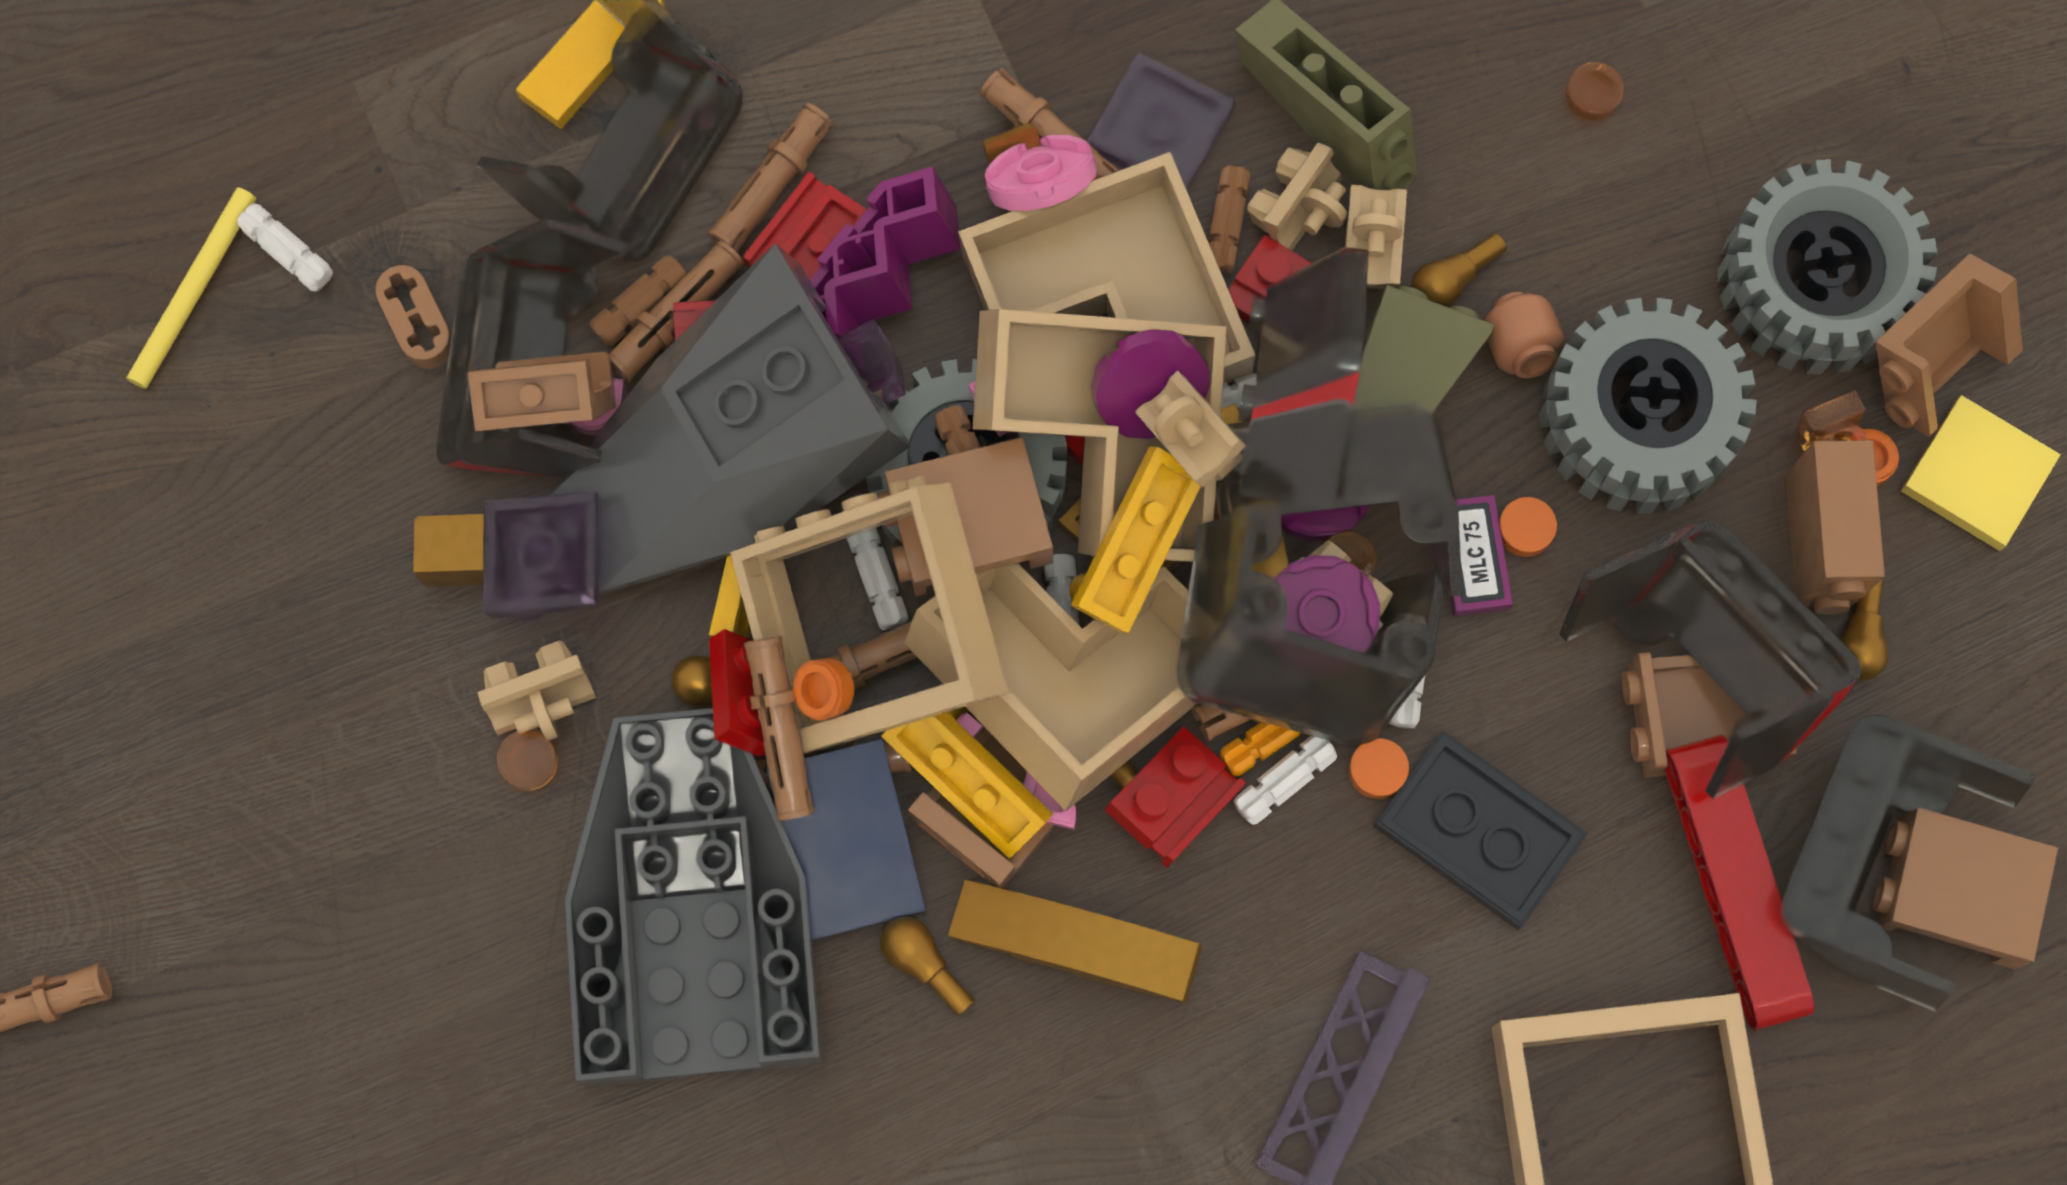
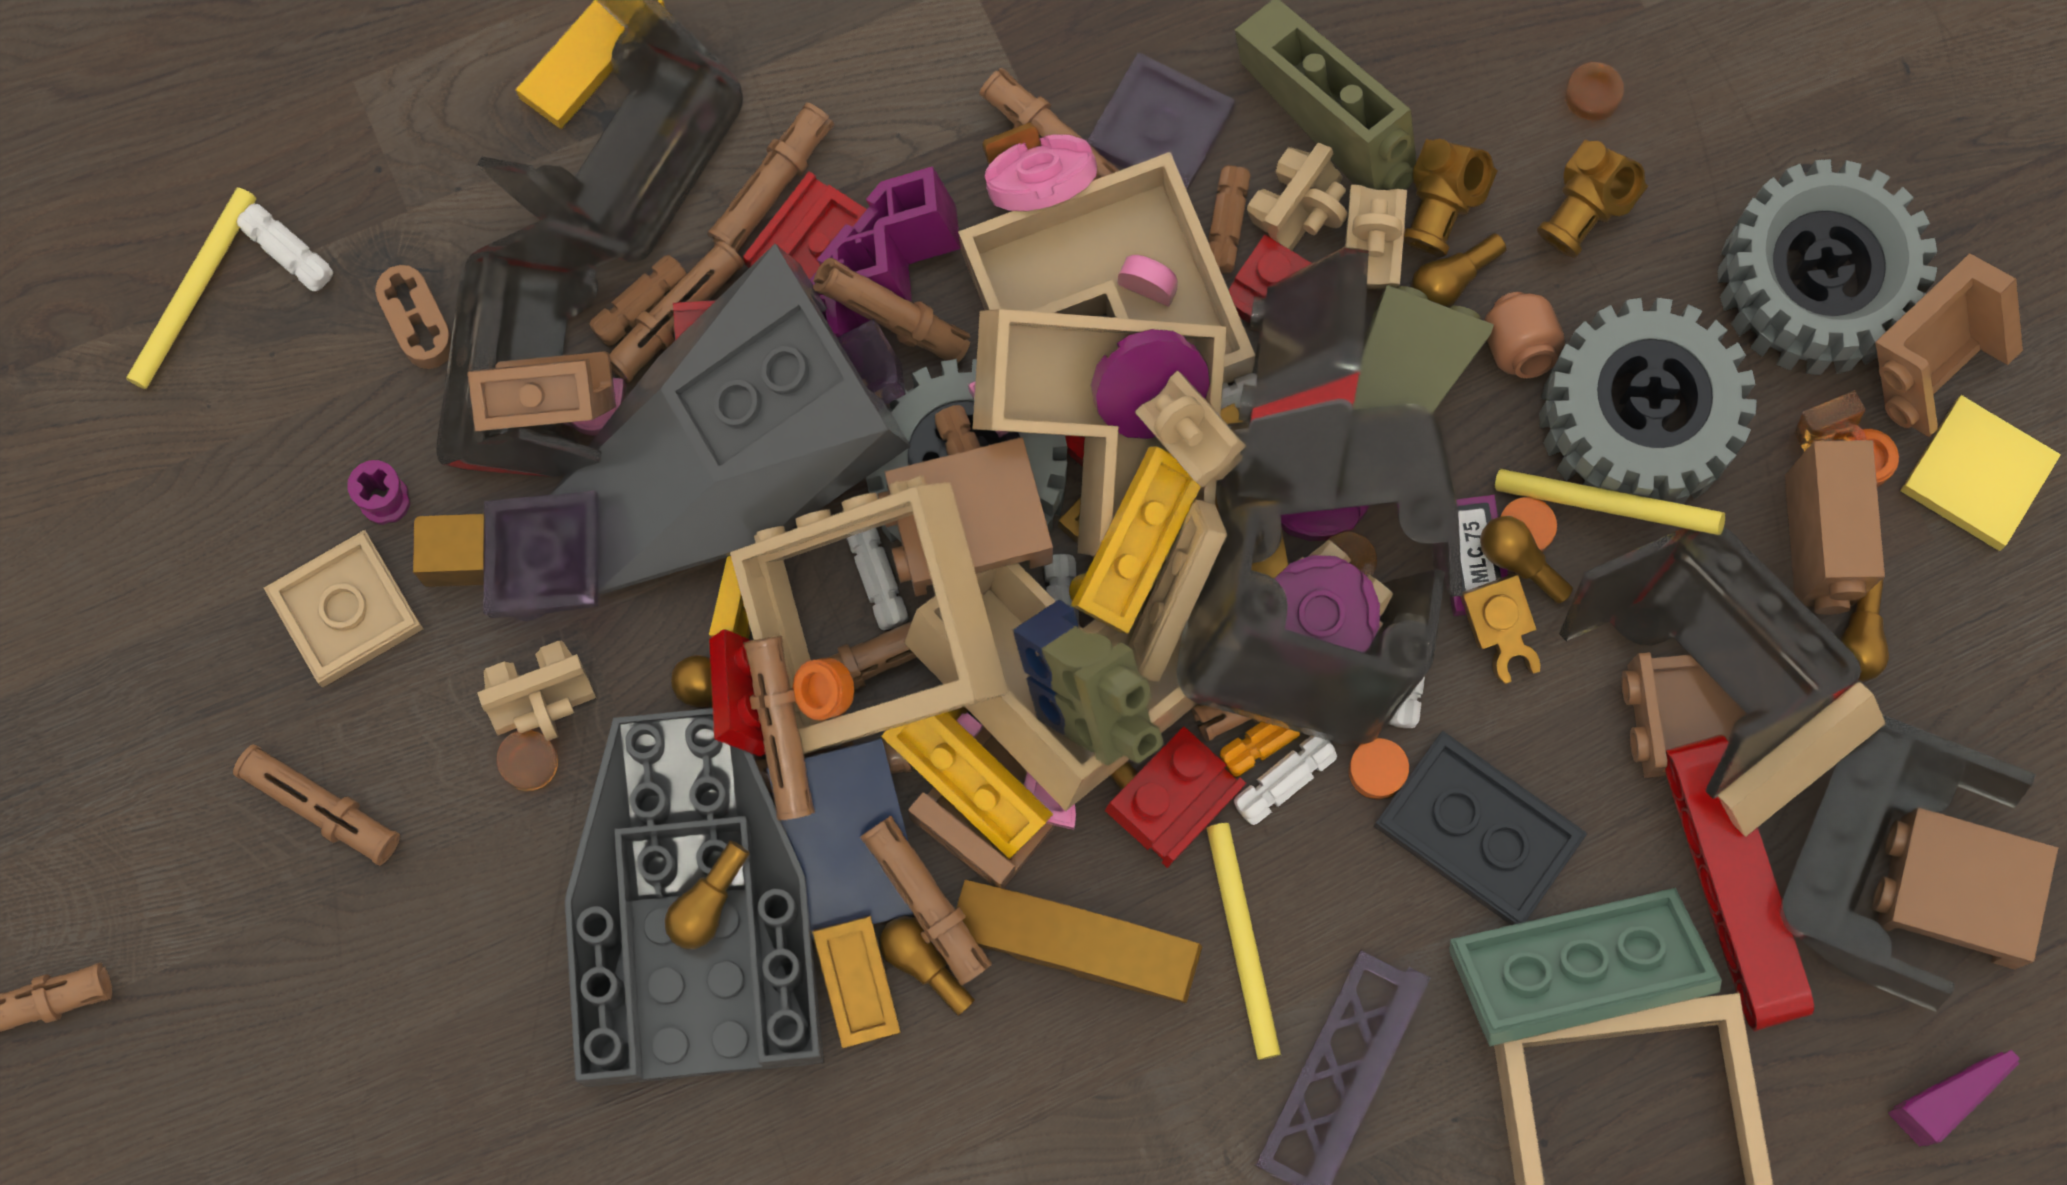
none -> medium nougat pin [233,744,400,866]
none -> tan tile [264,530,424,688]
none -> magenta bush [347,460,410,525]
none -> pearl gold piece [664,841,750,949]
none -> medium nougat pin [813,258,970,363]
none -> pearl gold tile [813,915,900,1048]
none -> medium nougat pin [860,815,993,986]
none -> olive hips [1013,600,1163,766]
none -> bright pink tile [1118,255,1178,307]
none -> tan tile [1128,500,1227,682]
none -> light yellow bar [1206,823,1281,1060]
none -> pearl gold connector [1403,139,1498,257]
none -> sand green tile [1449,888,1722,1047]
none -> pearl gold plate [1459,574,1541,684]
none -> pearl gold piece [1480,516,1573,603]
none -> light yellow bar [1495,469,1725,535]
none -> pearl gold connector [1536,139,1649,258]
none -> tan tile [1718,681,1886,837]
none -> magenta slope [1888,1050,2020,1147]

